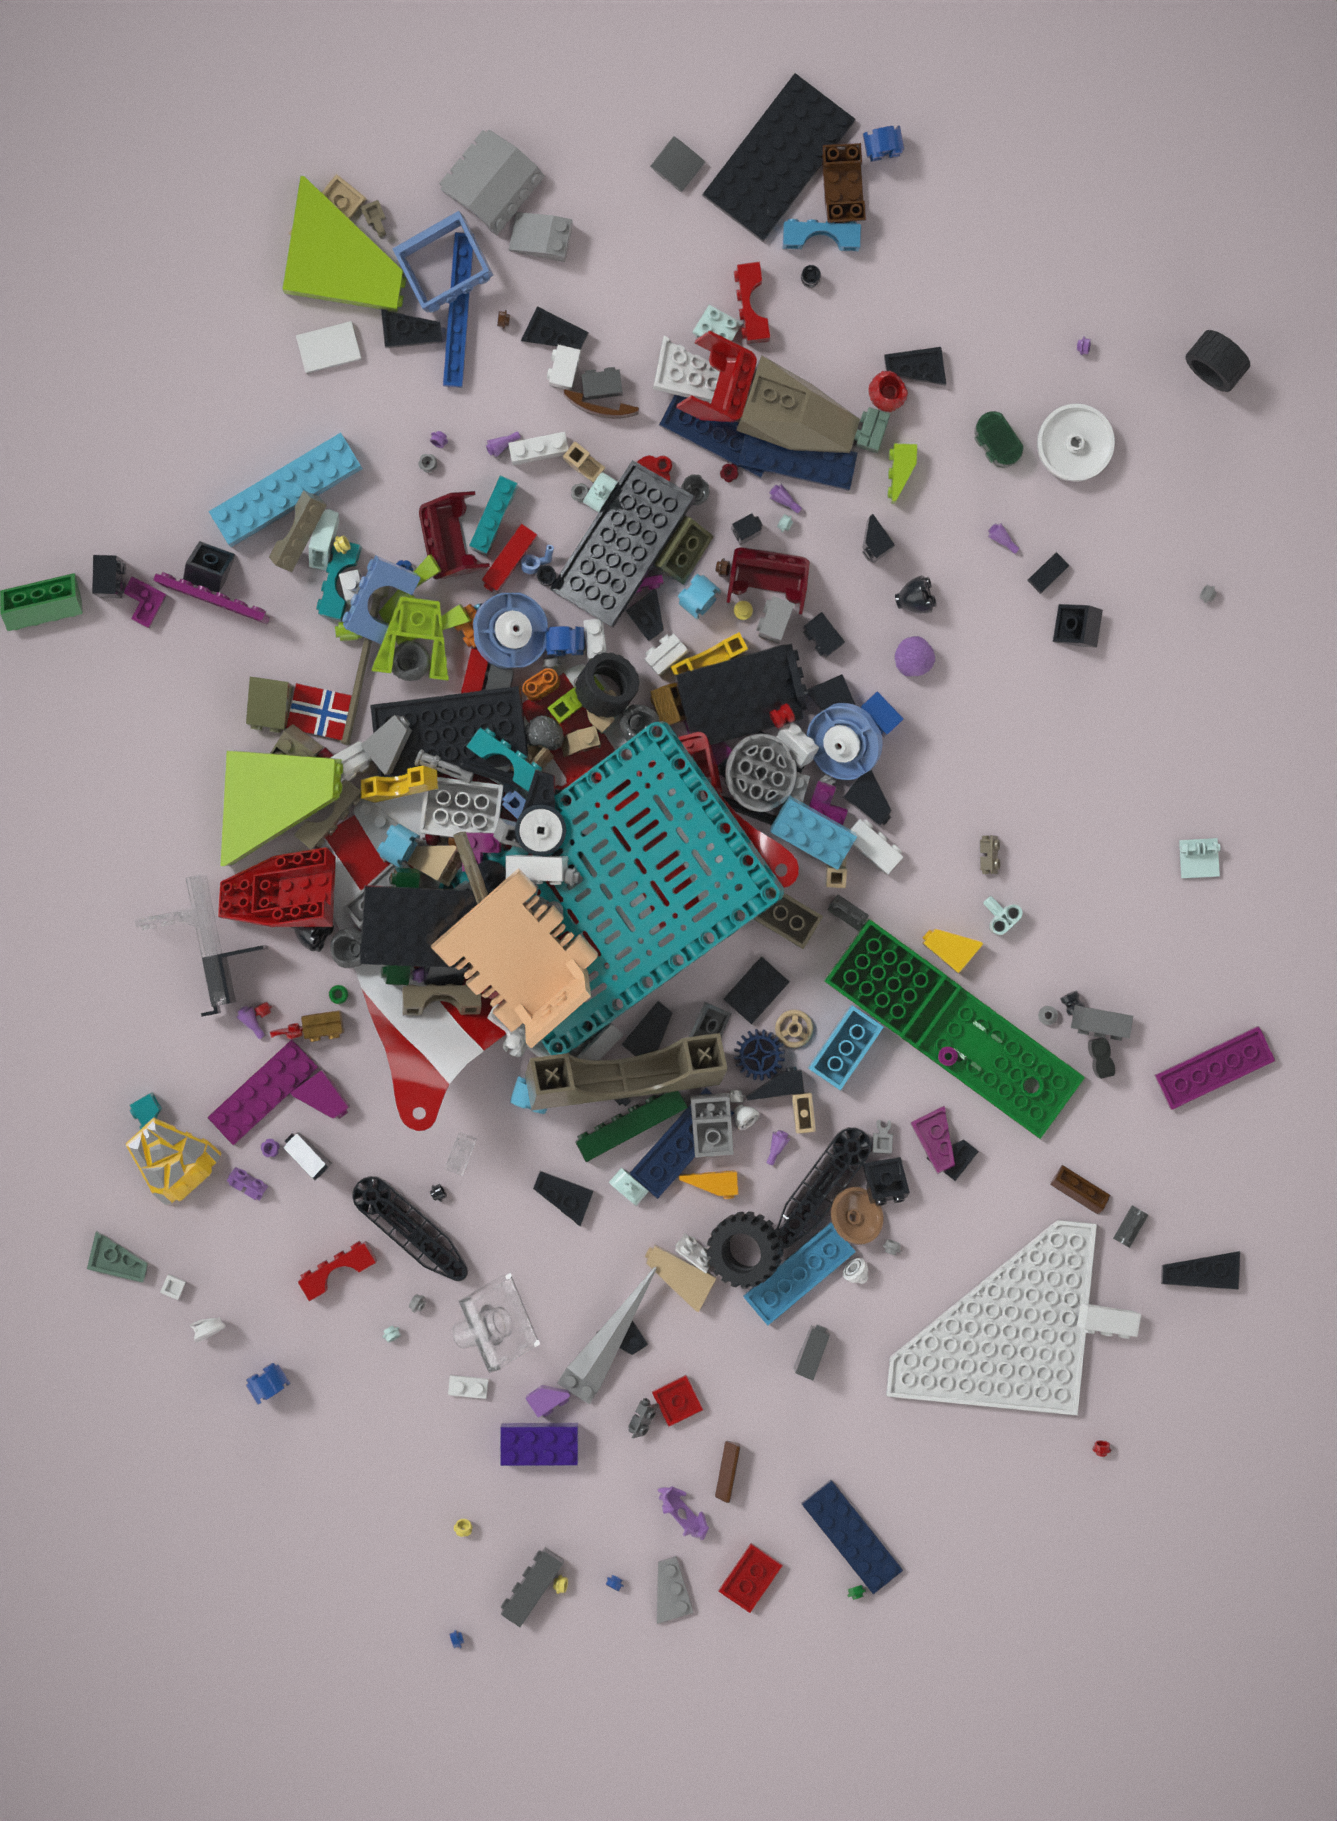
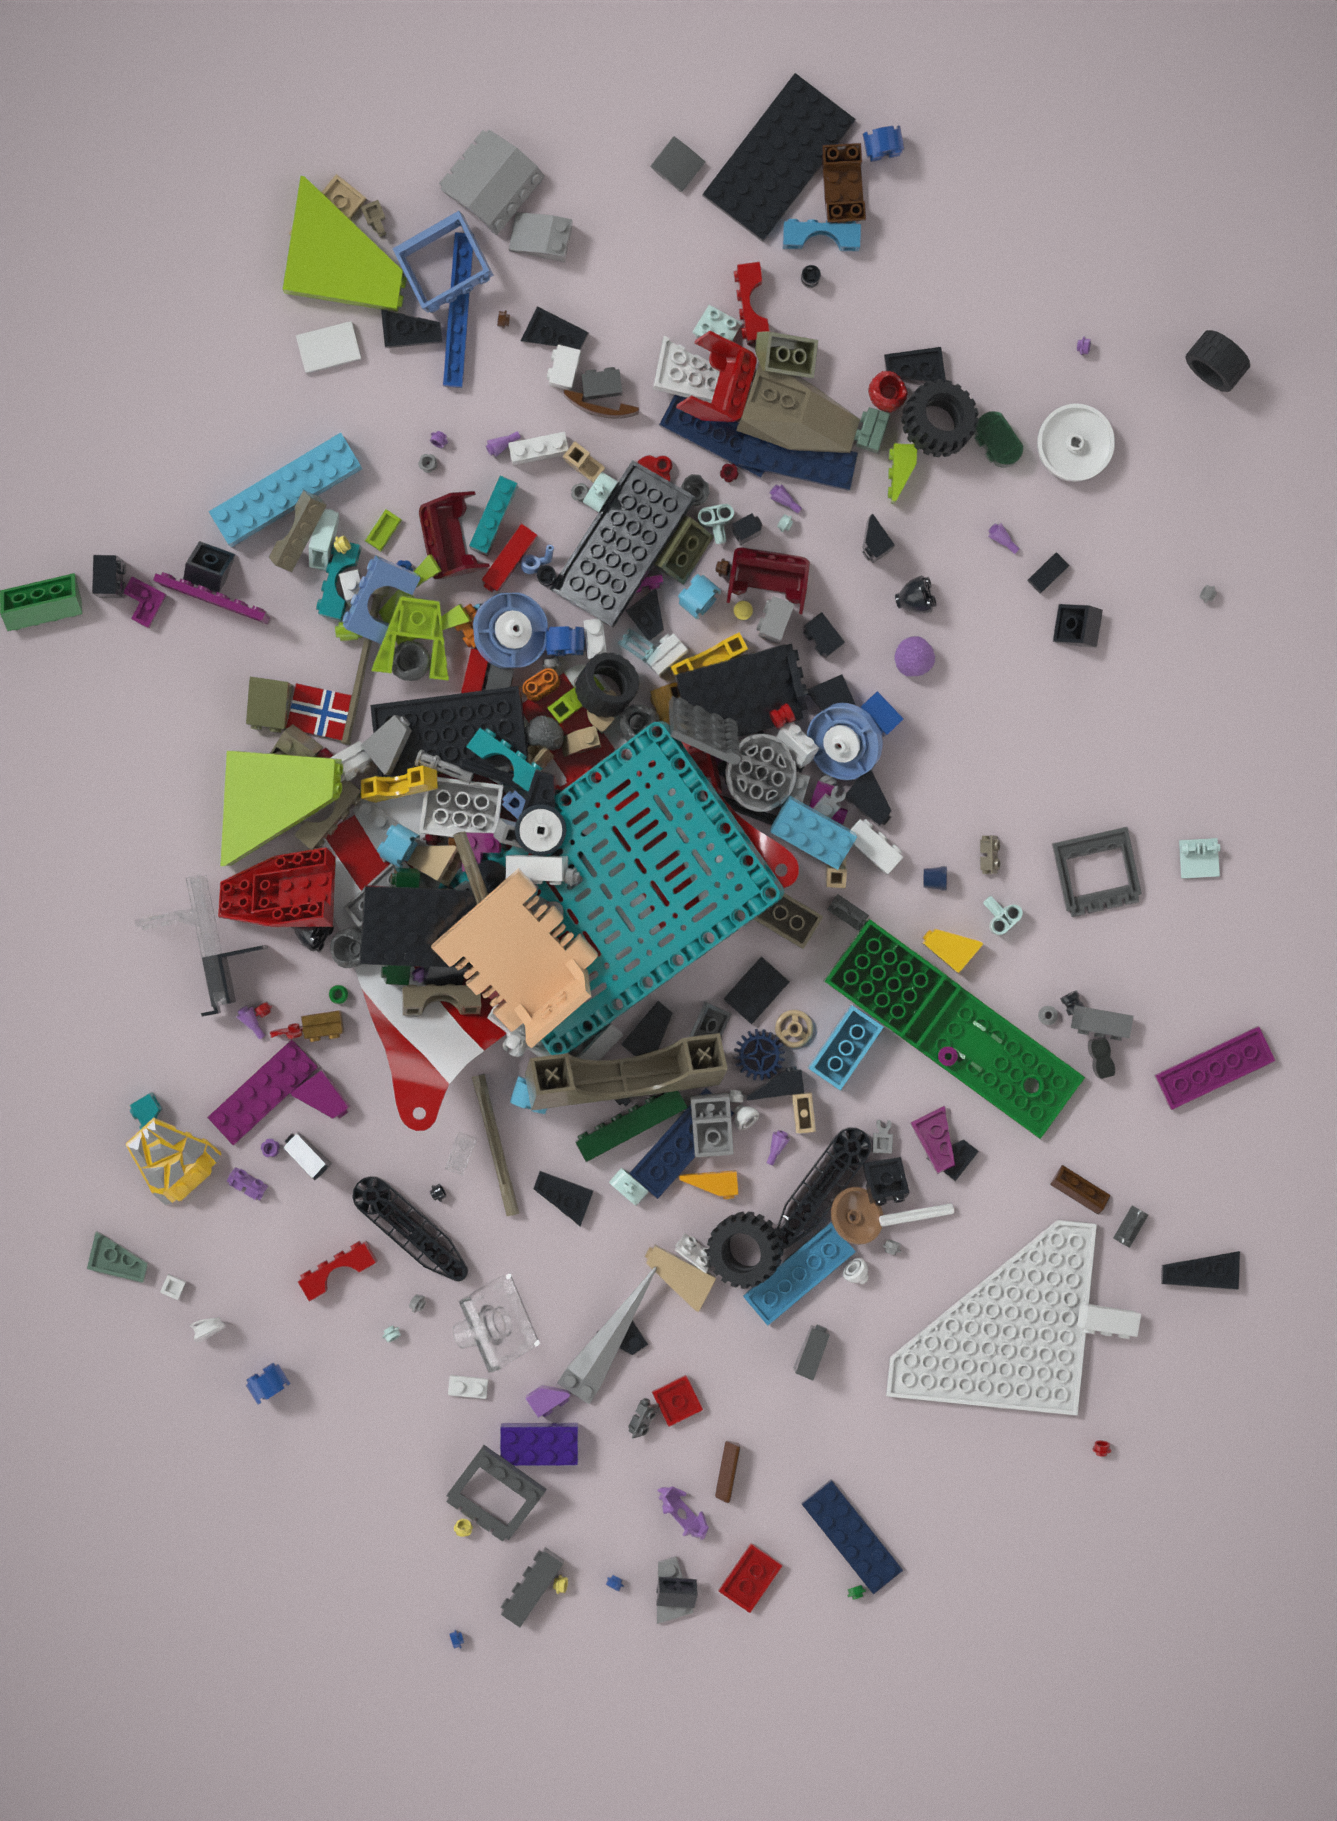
none -> lime tile [365,509,402,552]
none -> dark grey hinge [446,1445,547,1542]
none -> dark tan piece [472,1074,519,1216]
none -> clear light blue tile [618,628,657,663]
none -> black hinge [656,1577,698,1608]
none -> dark grey hinge [669,696,741,765]
none -> light aqua beam [698,504,734,544]
none -> olive slope [755,332,818,379]
none -> light grey plate [814,786,846,818]
none -> white axle [879,1204,954,1227]
none -> black tyre [901,379,979,457]
none -> dark blue piece [923,866,947,891]
none -> dark grey hinge [1052,827,1142,917]

